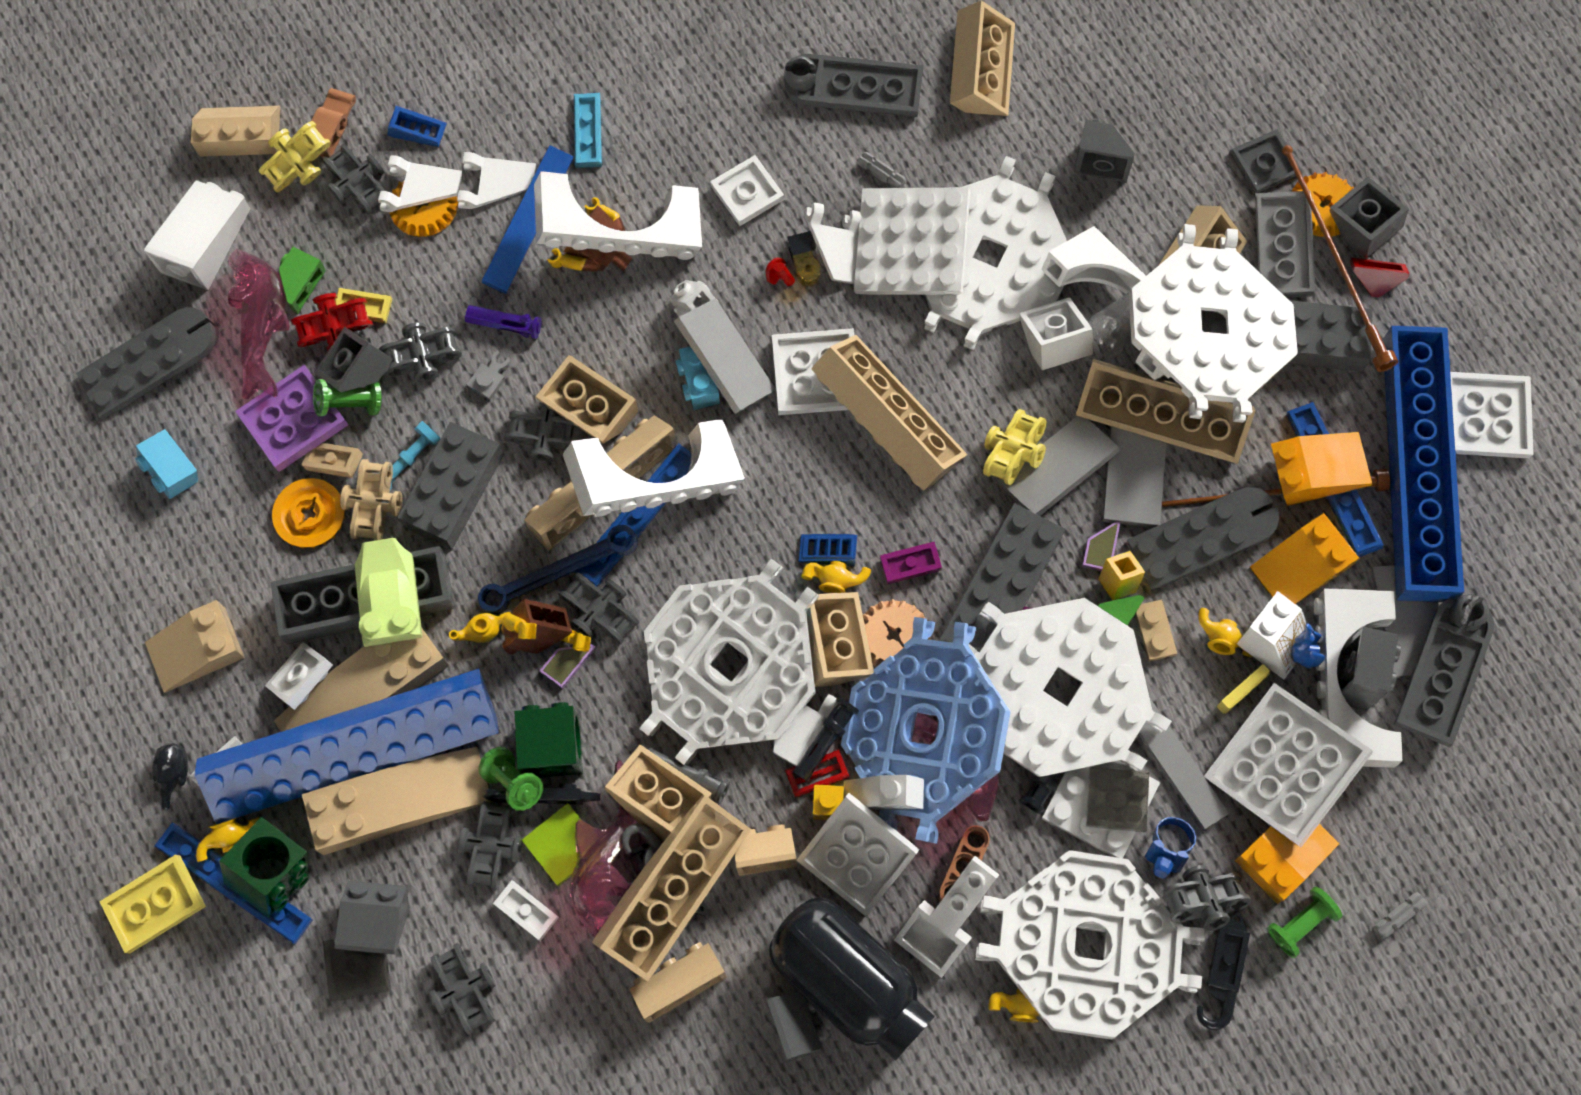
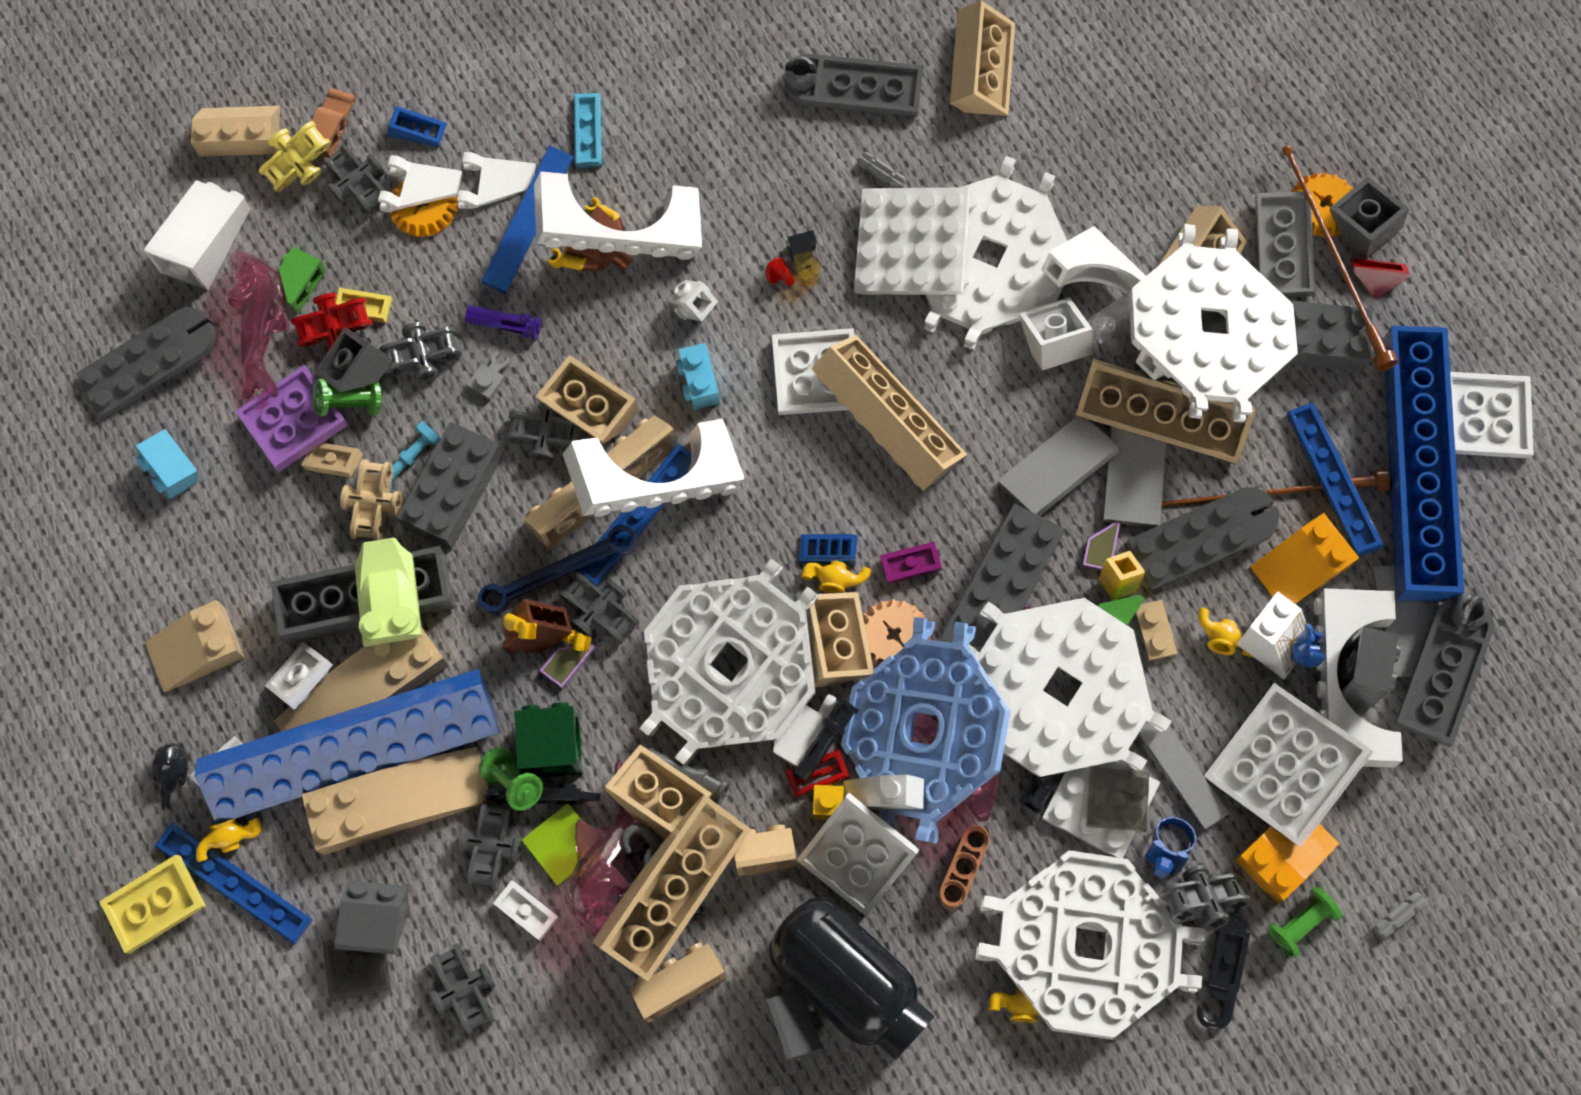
dark green brick [219,817,310,918] -> none
light orange gear [272,478,345,549] -> none
yellow piece [449,612,511,643] -> none
light grey tile [674,298,776,414] -> none
white plate [710,155,784,227] -> none
white flag [804,203,862,284] -> none
white plate [894,856,999,978] -> none
light yellow axle [983,409,1047,485] -> none
dark grey slope [1074,120,1135,182] -> none
light yellow tile [1217,664,1270,714] -> none
dark grey tile [1229,129,1303,196] -> none
light orange slope [1271,432,1372,506] -> none

